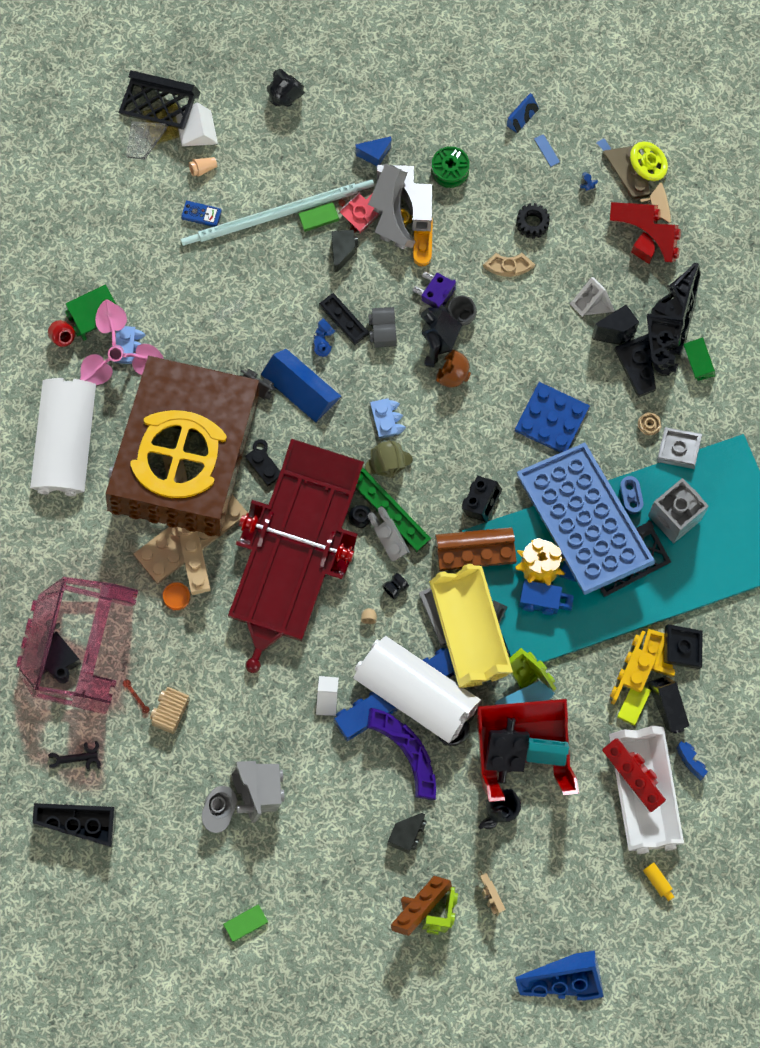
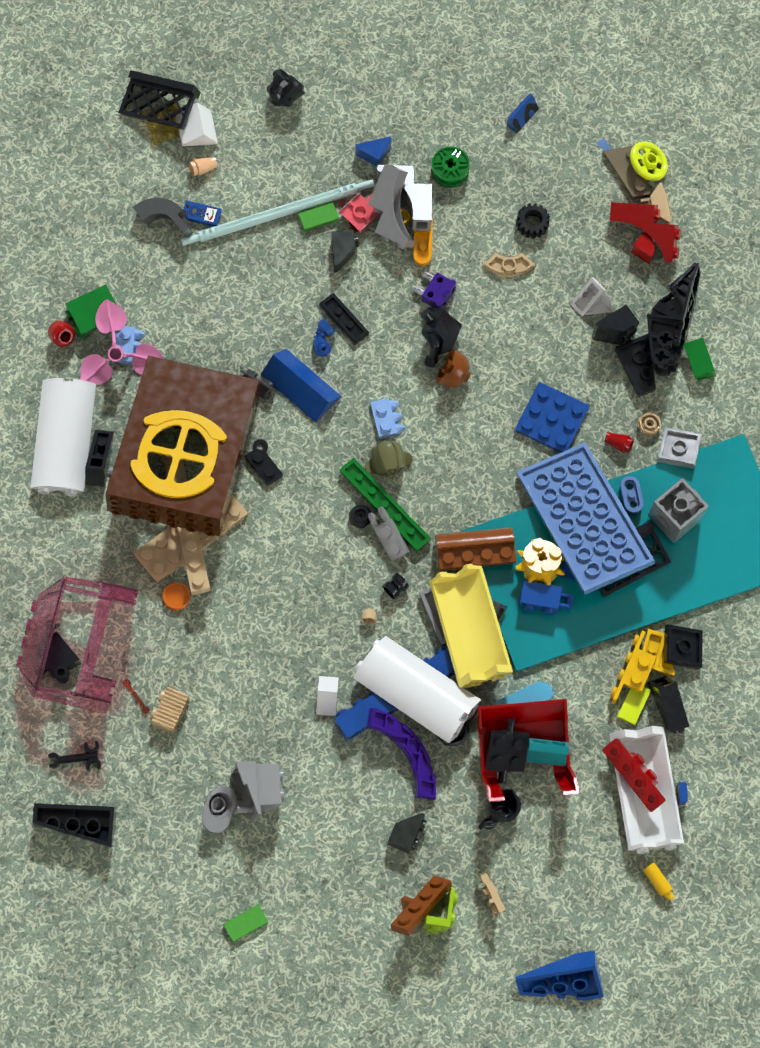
clear wing [126,121,167,160] -> none
dark red piece [228,438,364,673] -> none
dark grey brick [368,307,397,348] -> none
dark grey hair [447,295,477,326] -> none
black brick [462,475,502,523] -> none
lime bracket [509,648,557,691] -> none
medium blue window [534,134,560,167] -> none
blue plate [580,172,598,191] -> none
blue slope [676,741,708,781] -> none
none -> black slope [85,430,114,487]
none -> dark grey arch [133,198,193,237]
none -> red cone [604,432,634,453]
none -> blue tile [677,782,688,805]

